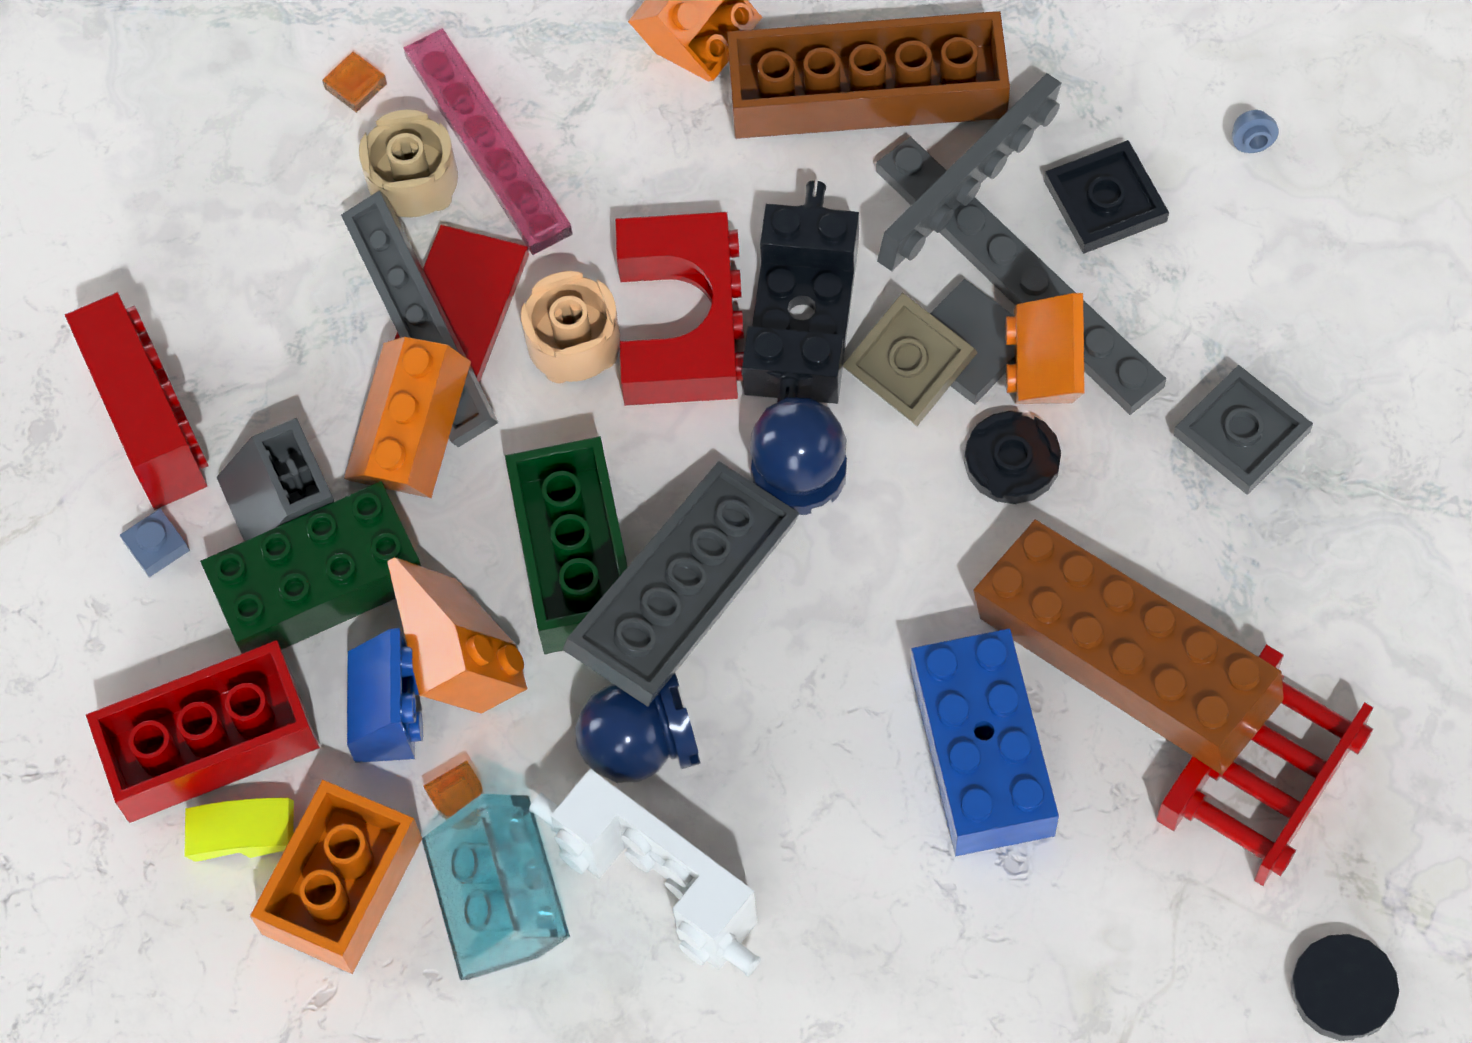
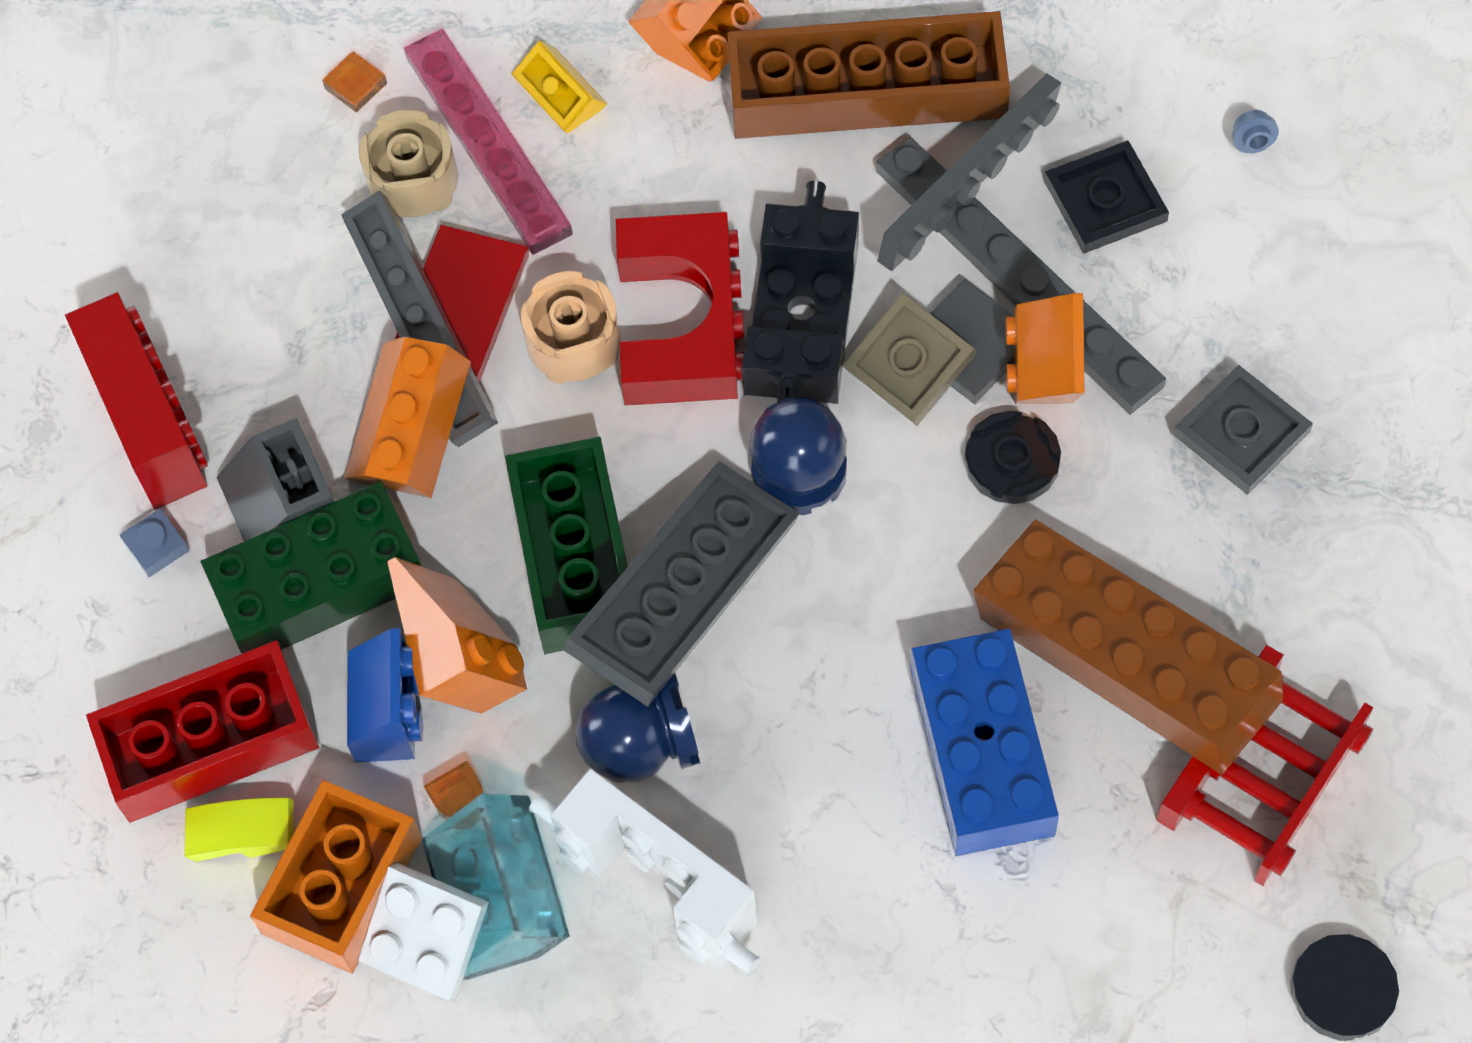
none -> white plate [358,862,489,1001]
none -> yellow slope [511,40,608,133]

